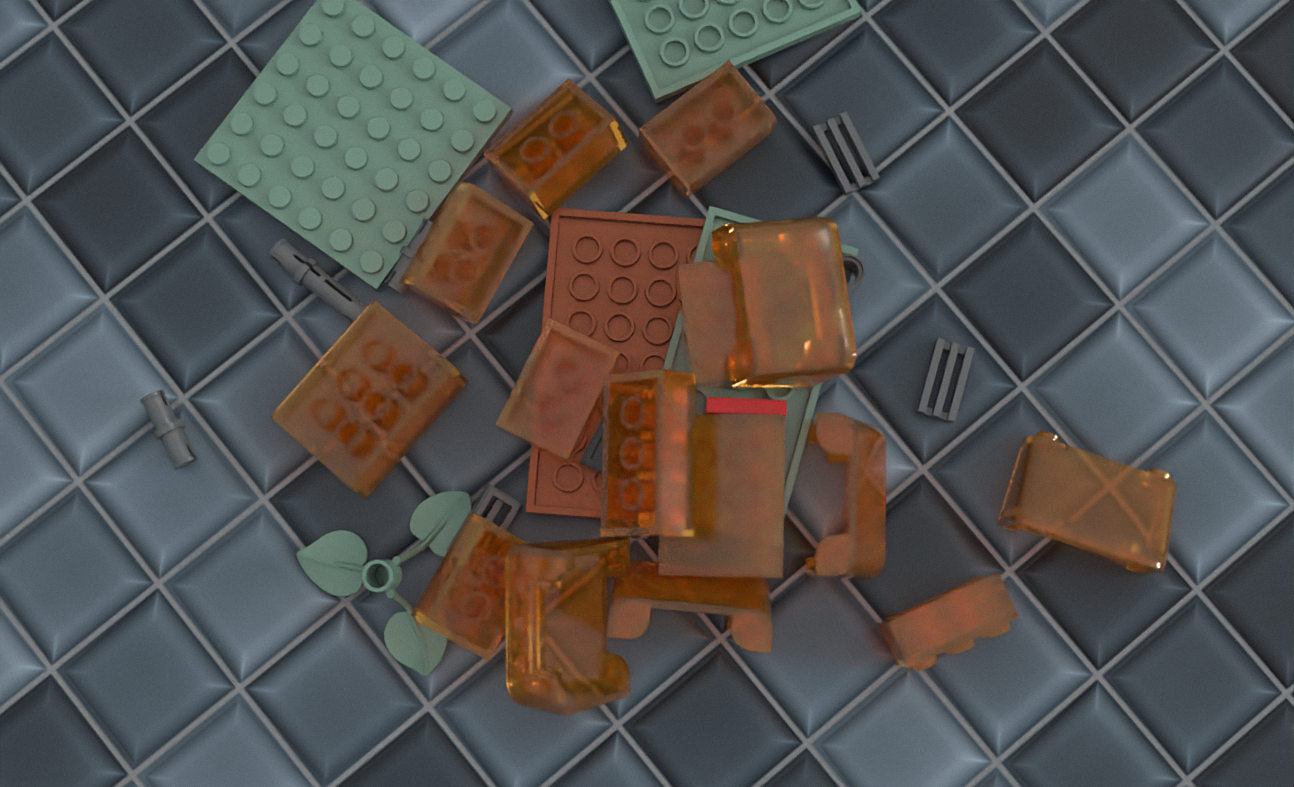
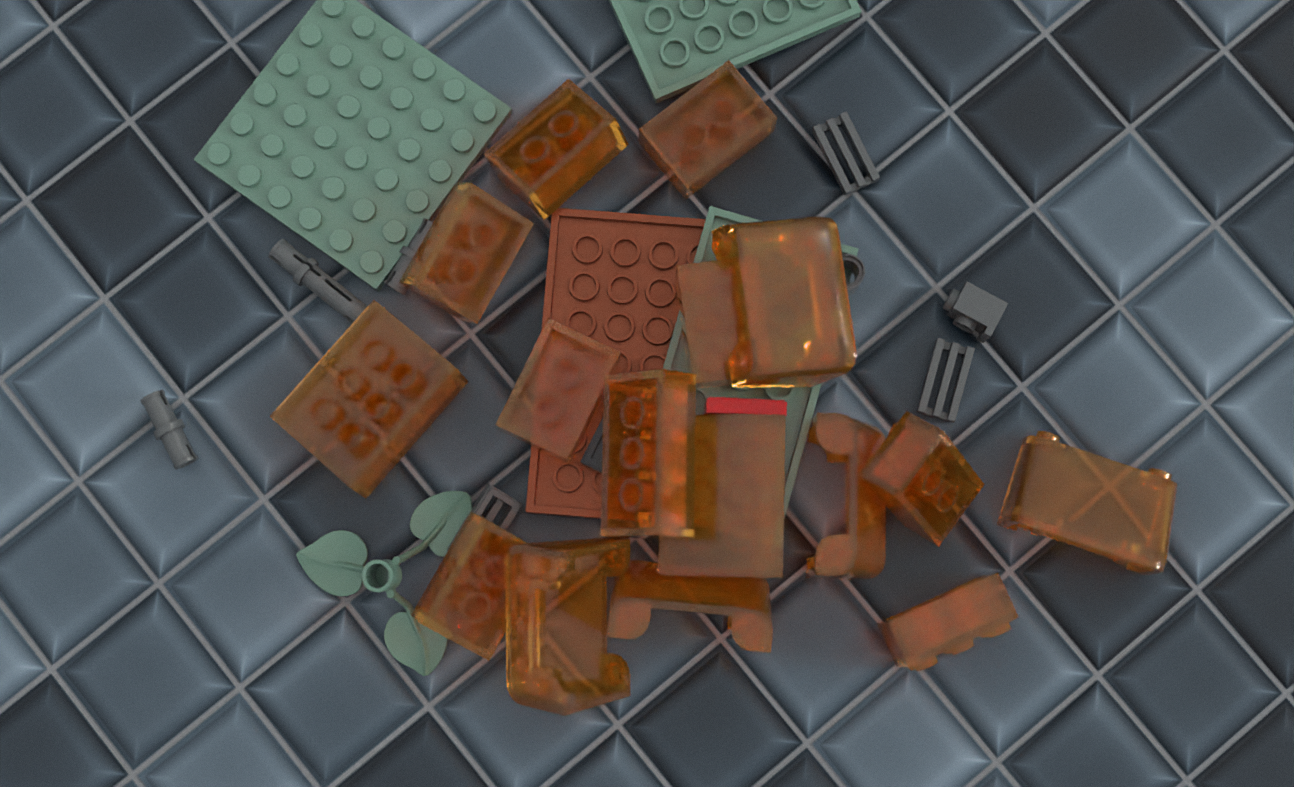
none -> clear orange brick [859,411,985,547]
none -> dark grey brick [942,281,1008,343]

